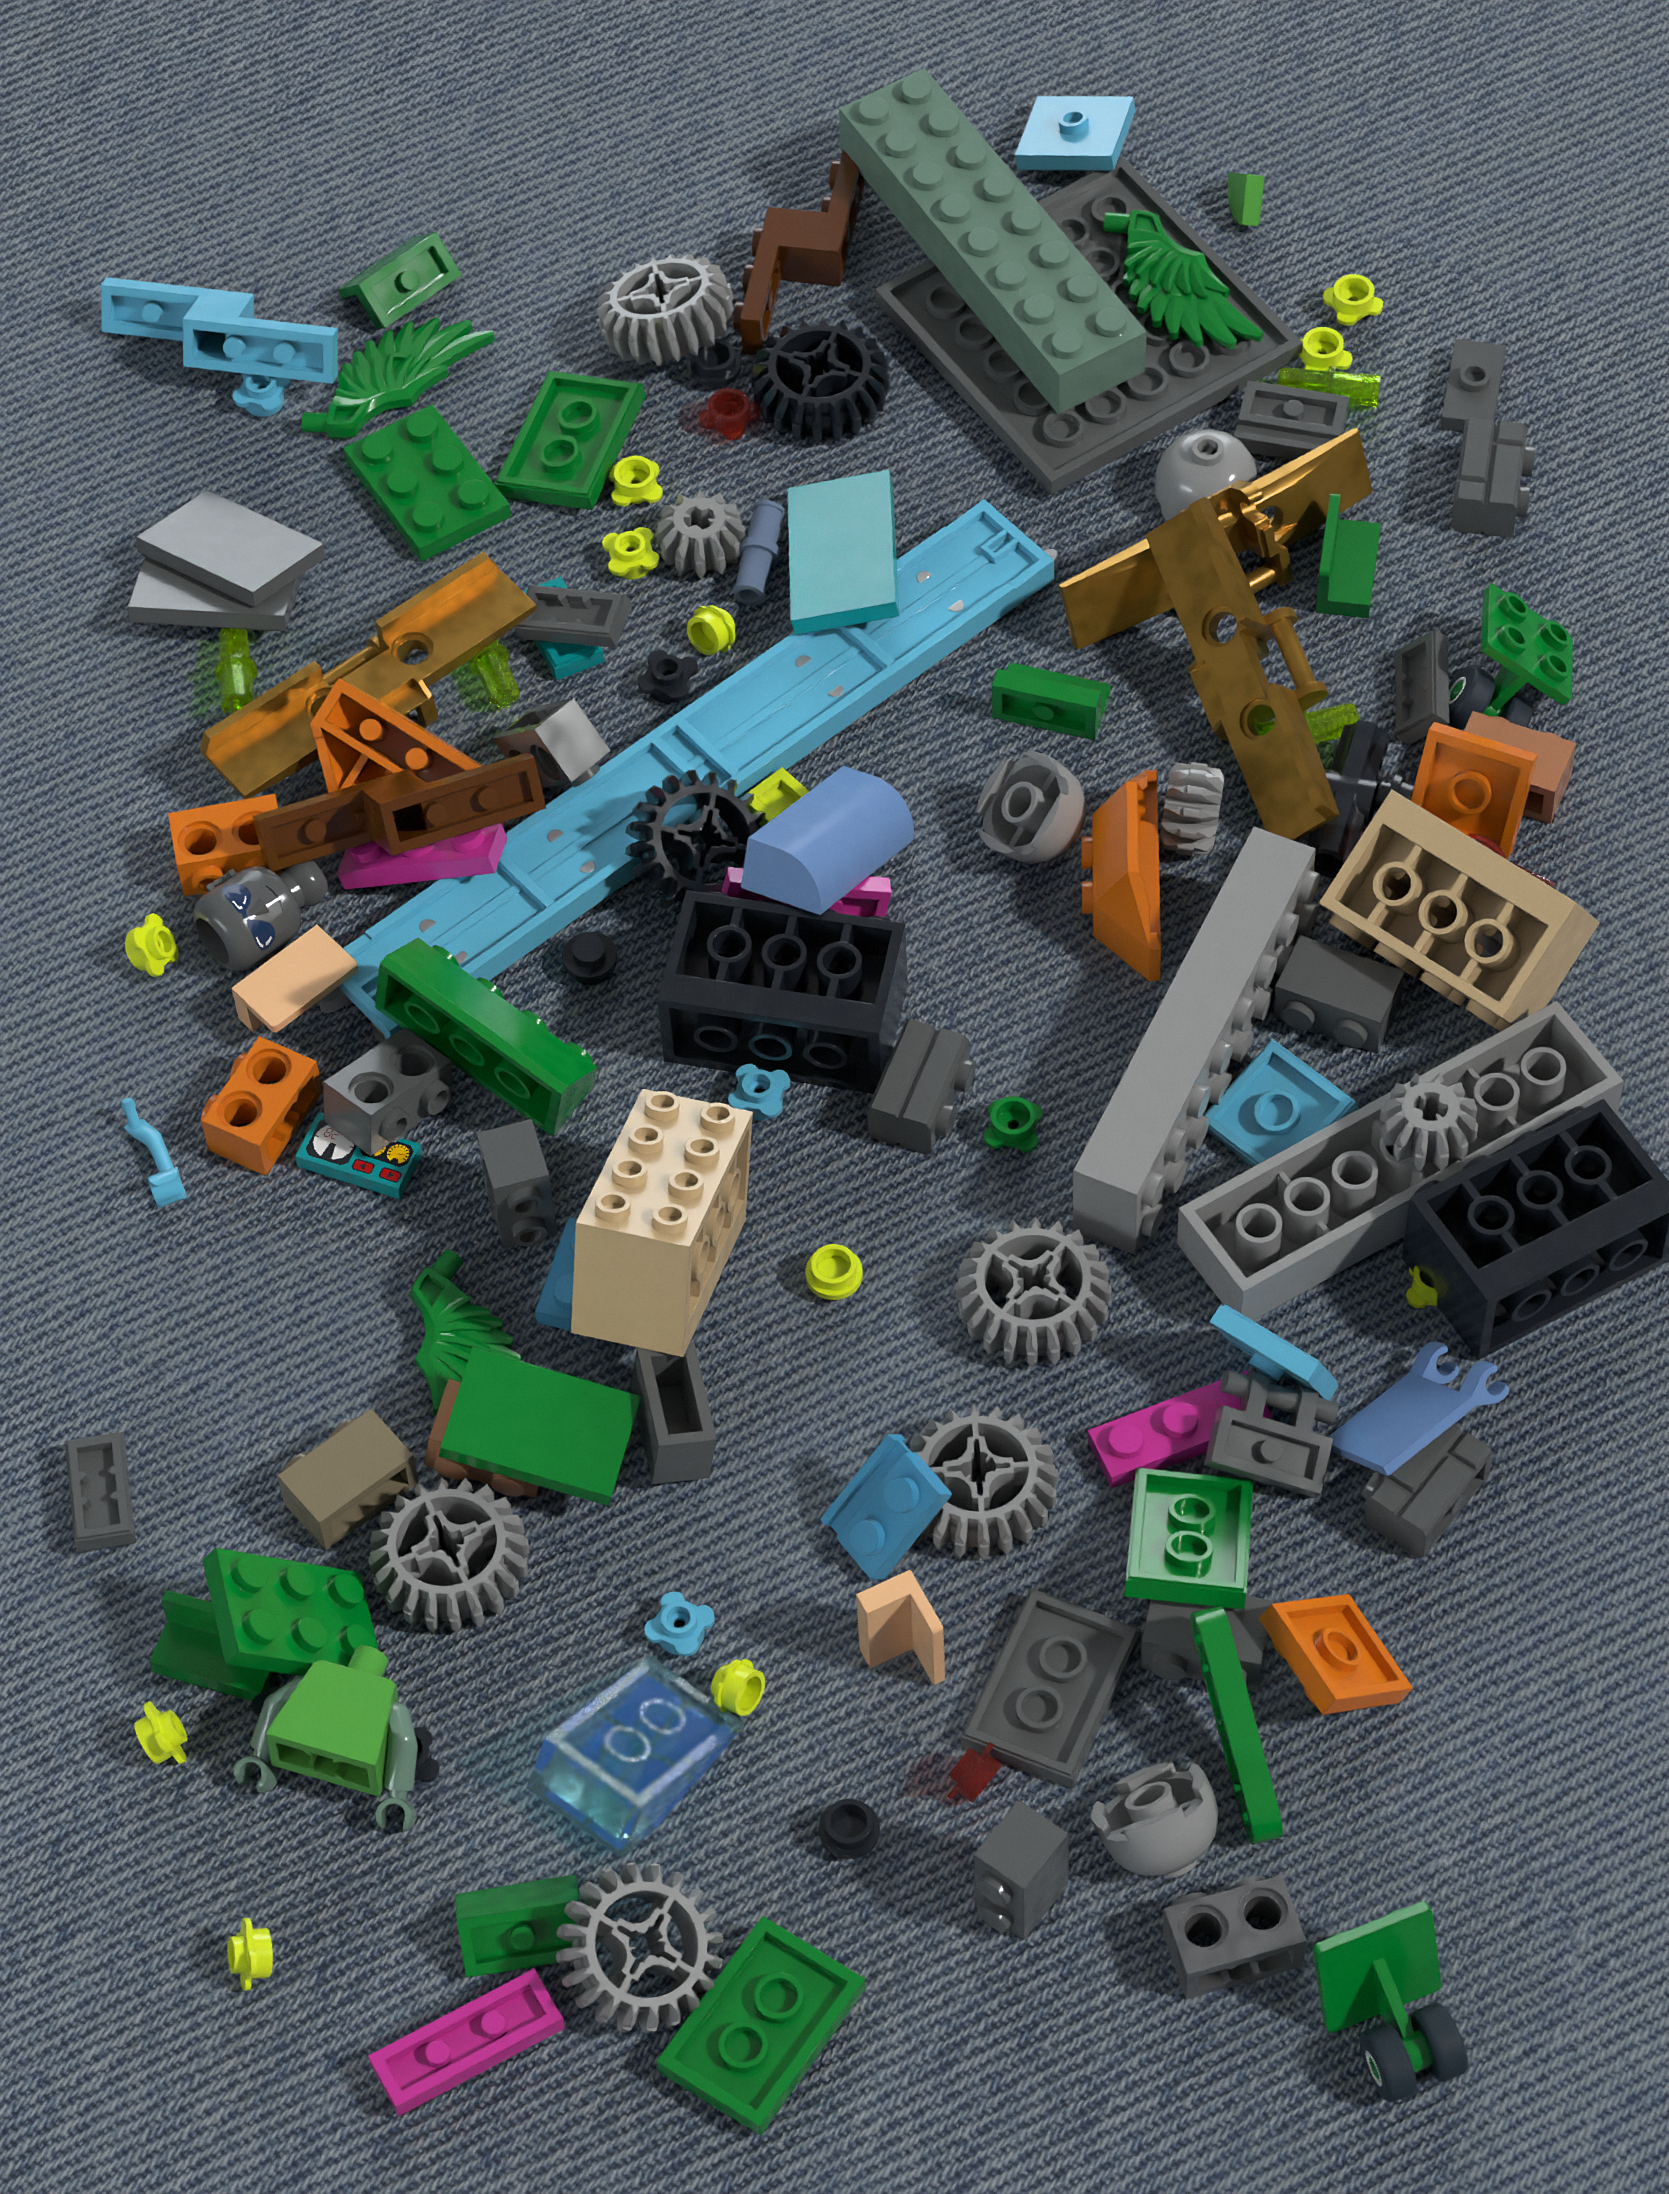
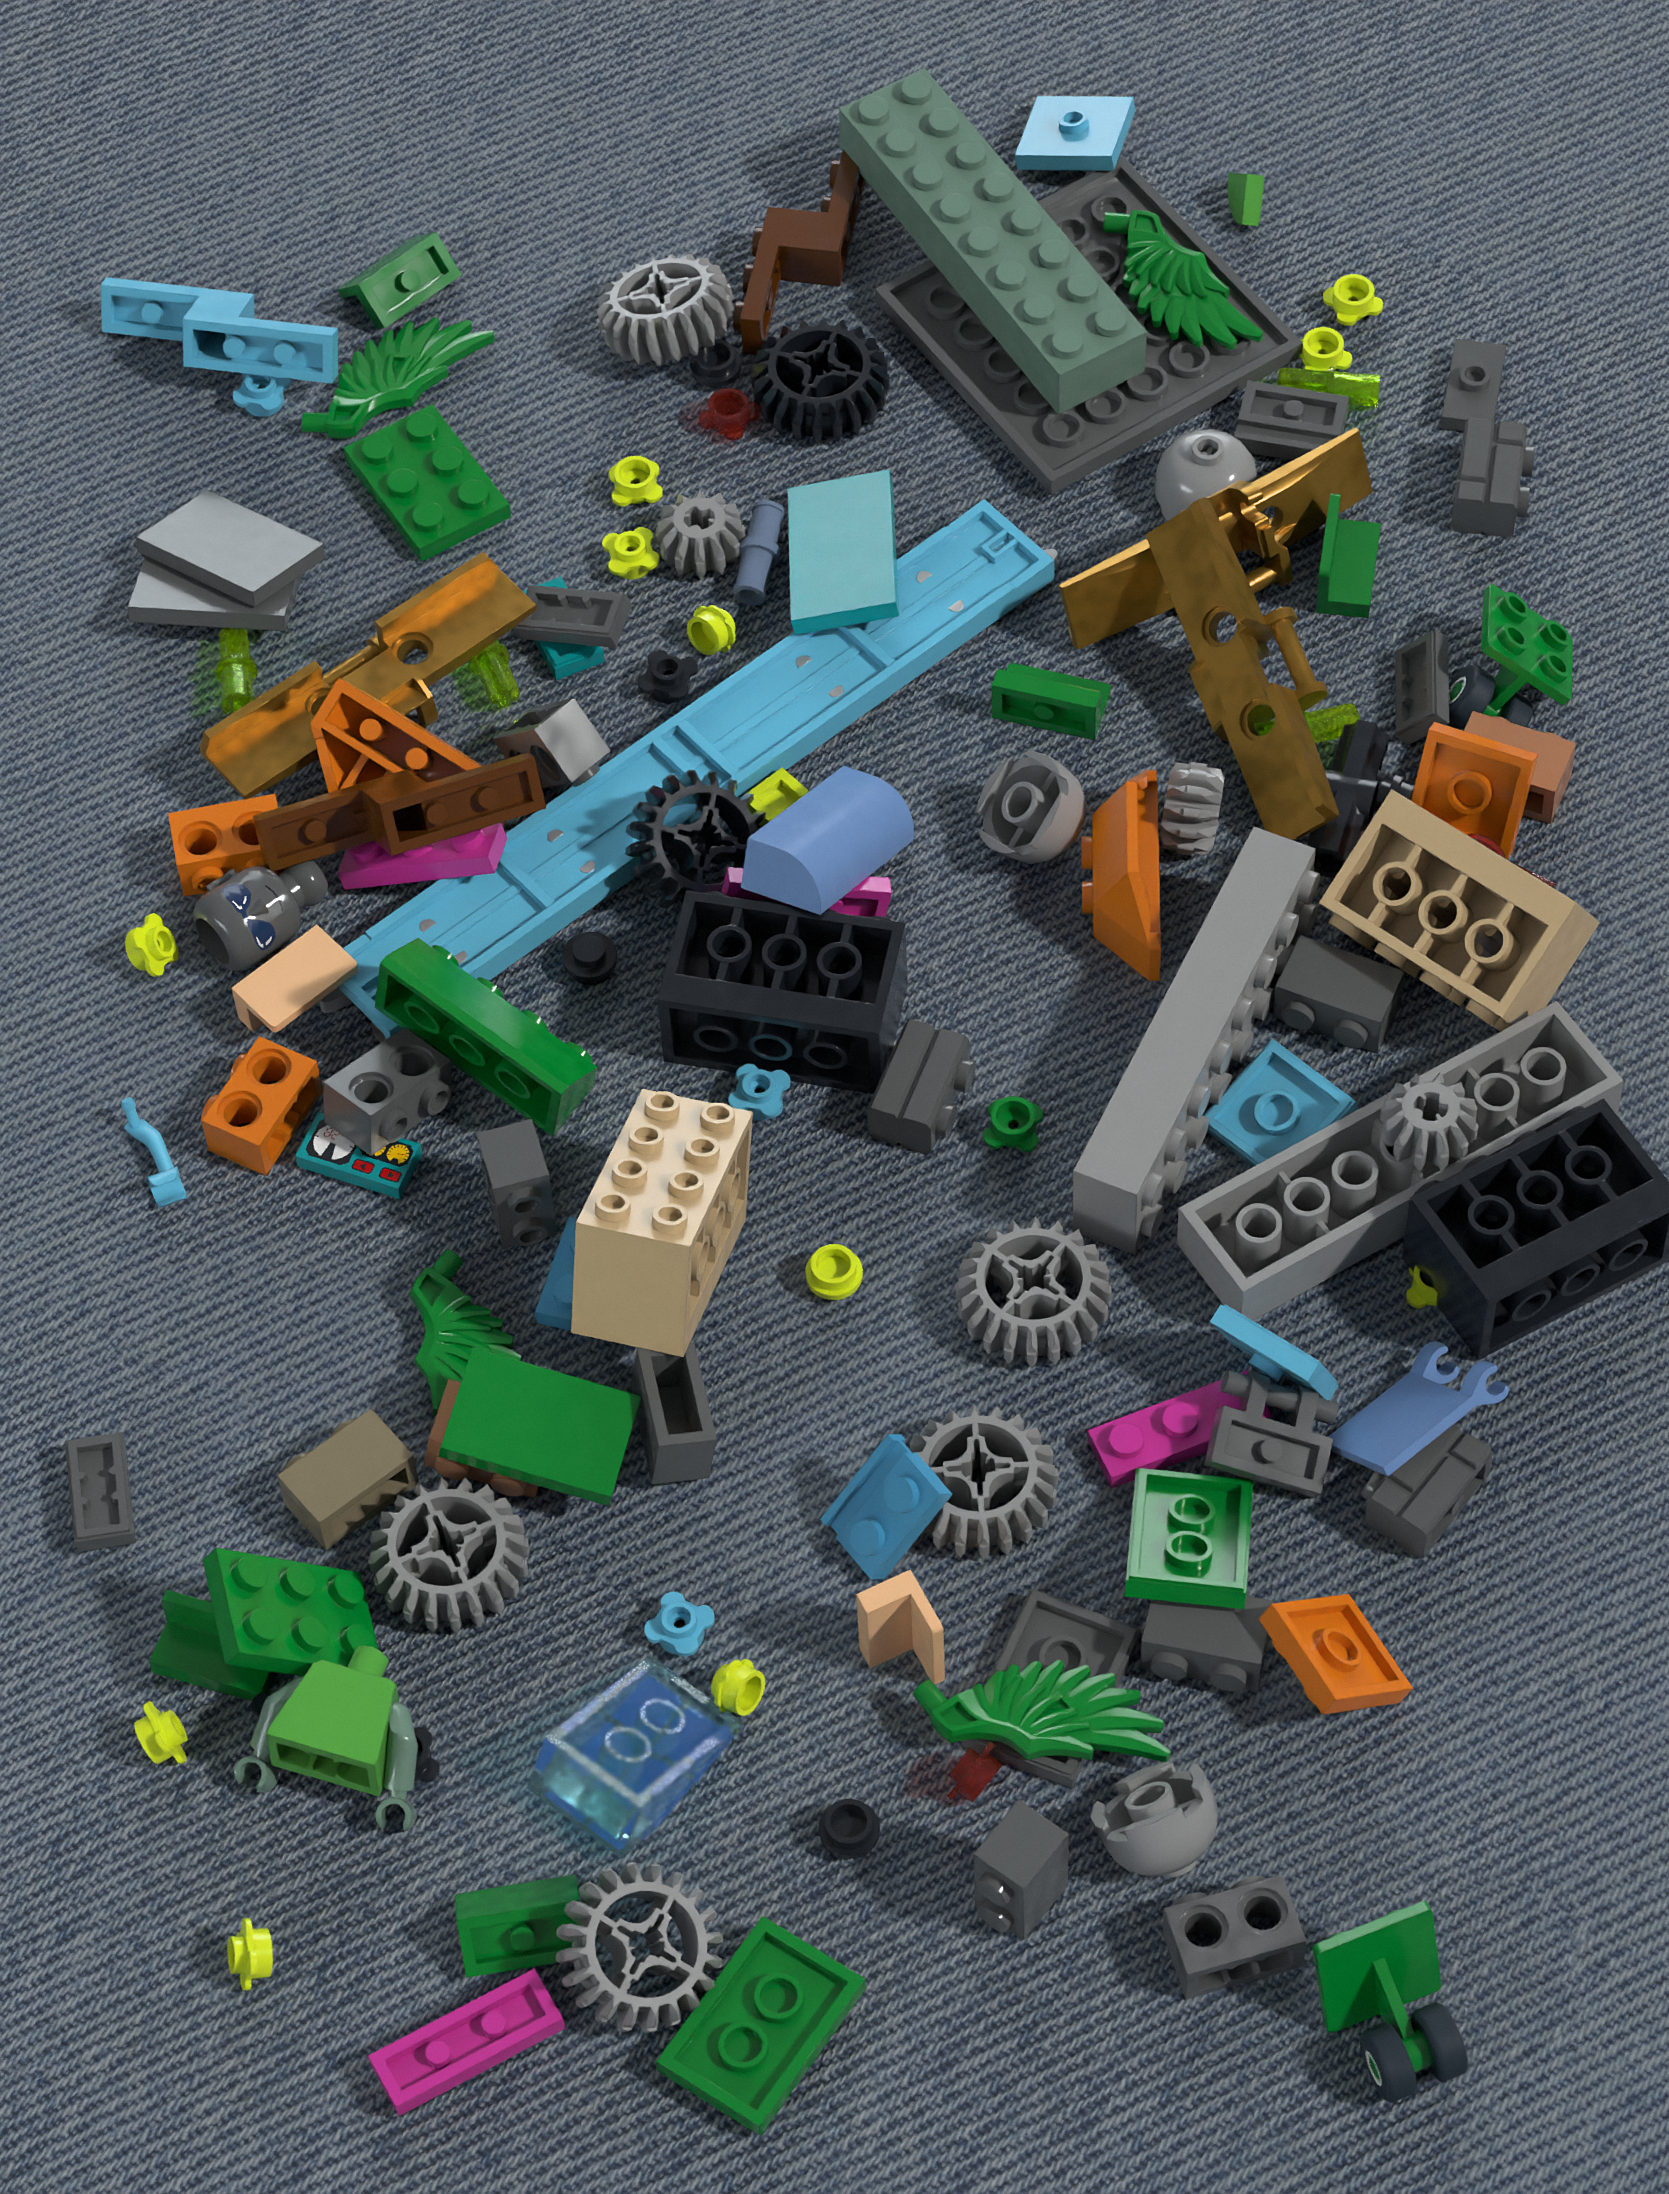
green tile [494,371,646,510] -> none
green beam [1190,1606,1283,1845] -> none
none -> green animal [913,1660,1170,1762]

